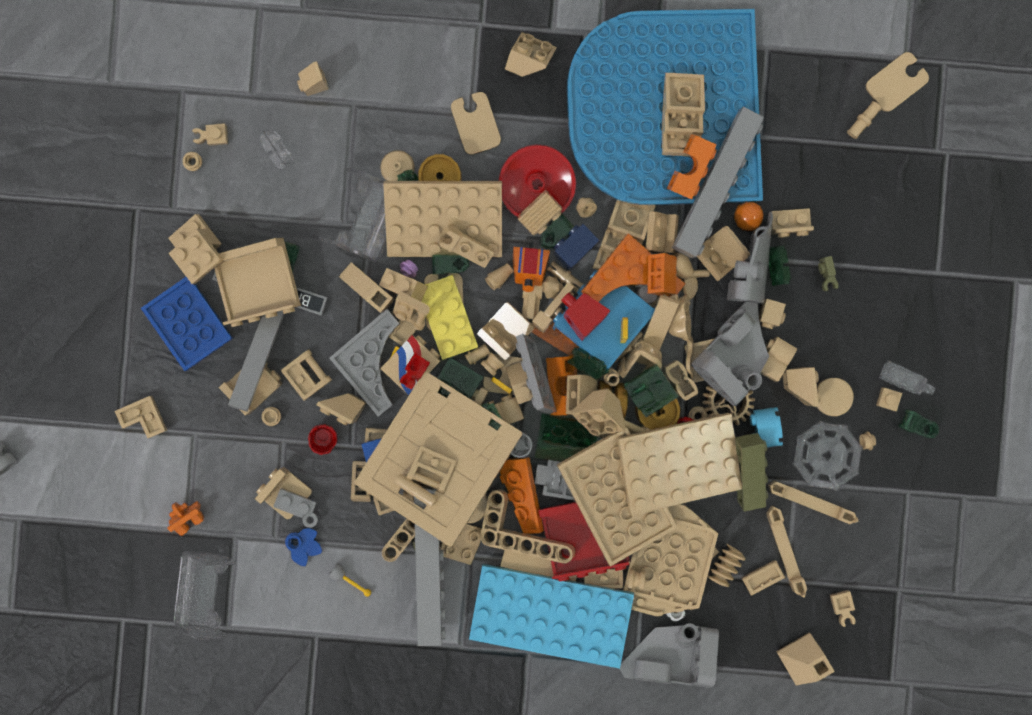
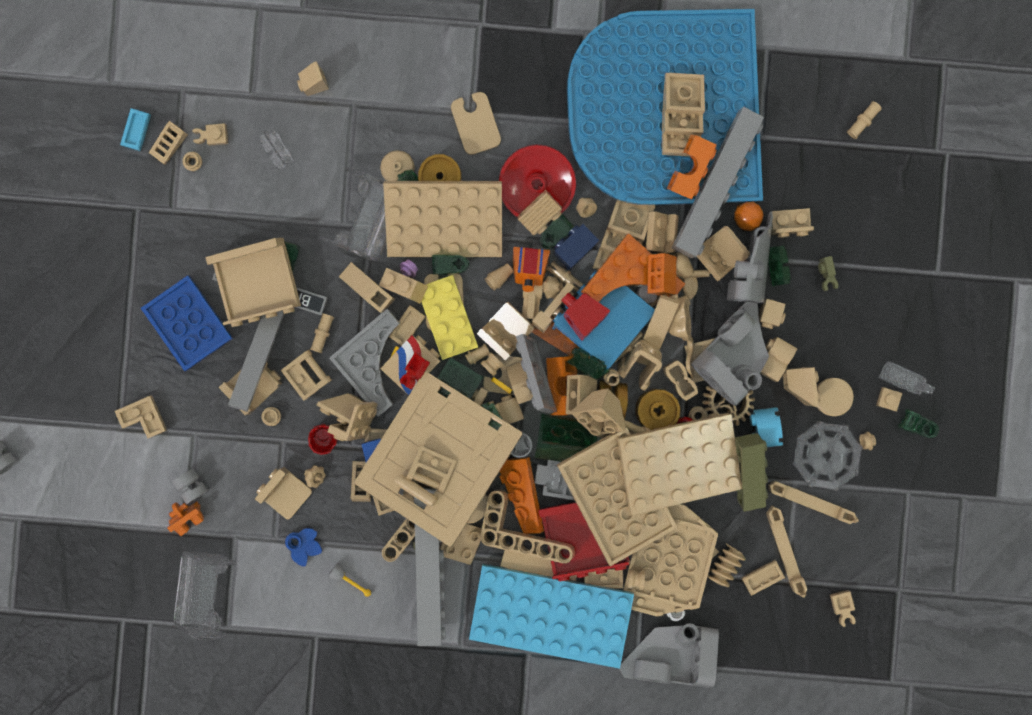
tan bracket [169,214,223,284] -> none
light grey hinge [273,488,318,528] -> none
tan plate [393,291,430,331] -> none
tan plate [439,225,495,268] -> none
tan slope [505,33,557,77] -> none
yellow piece [620,317,628,343] -> none
clear green plate [624,363,679,417] -> none
tan slope [776,633,834,685] -> none
tan piece [866,52,929,112] -> none
none -> medium azure tile [120,108,151,151]
none -> tan slope [149,121,188,165]
none -> light grey wheel [172,468,208,505]
none -> tan piece [304,465,326,488]
none -> tan pin [310,313,334,353]
none -> tan bracket [328,401,377,441]

